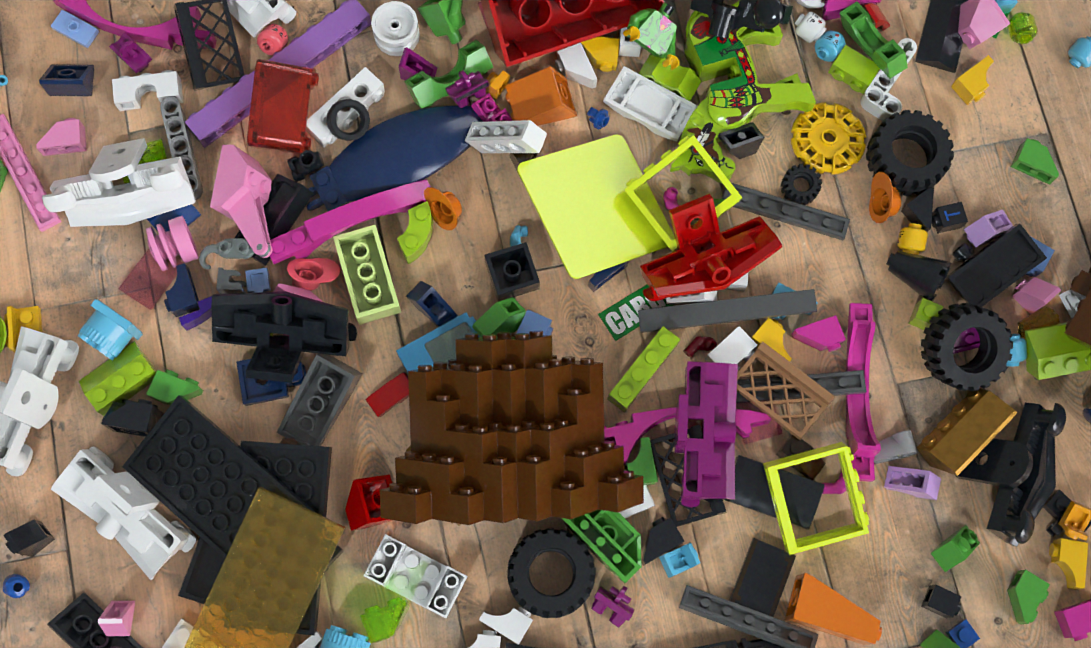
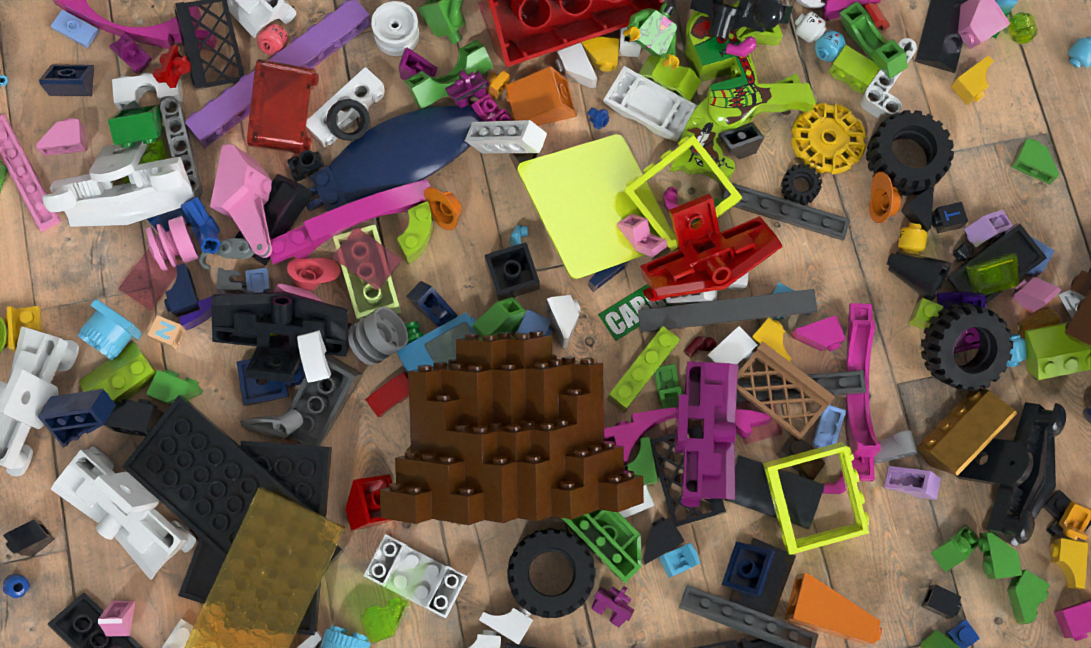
none -> dark blue wedge [37,389,116,448]
none -> green slope [108,104,162,148]
none -> light nougat brick [147,315,186,350]
none -> red hips [153,45,191,88]
none -> blue piece [180,196,221,254]
none -> light grey piece [240,409,303,438]
none -> white slope [297,330,331,383]
none -> clear pink piece [332,227,402,291]
none -> light grey wheel [348,307,408,365]
none -> green wheel [405,321,424,345]
none -> white slope [546,295,581,349]
none -> bright pink slope [617,214,667,257]
none -> bright green slope [654,363,682,409]
none -> dark blue slope [721,541,775,597]
none -> dark pink arm [725,36,757,57]
none -> light blue plate [811,405,846,448]
none -> dark purple slope [937,292,986,310]
none -> clear neon green slope [966,253,1019,296]
none -> bright green slope [978,532,1022,579]

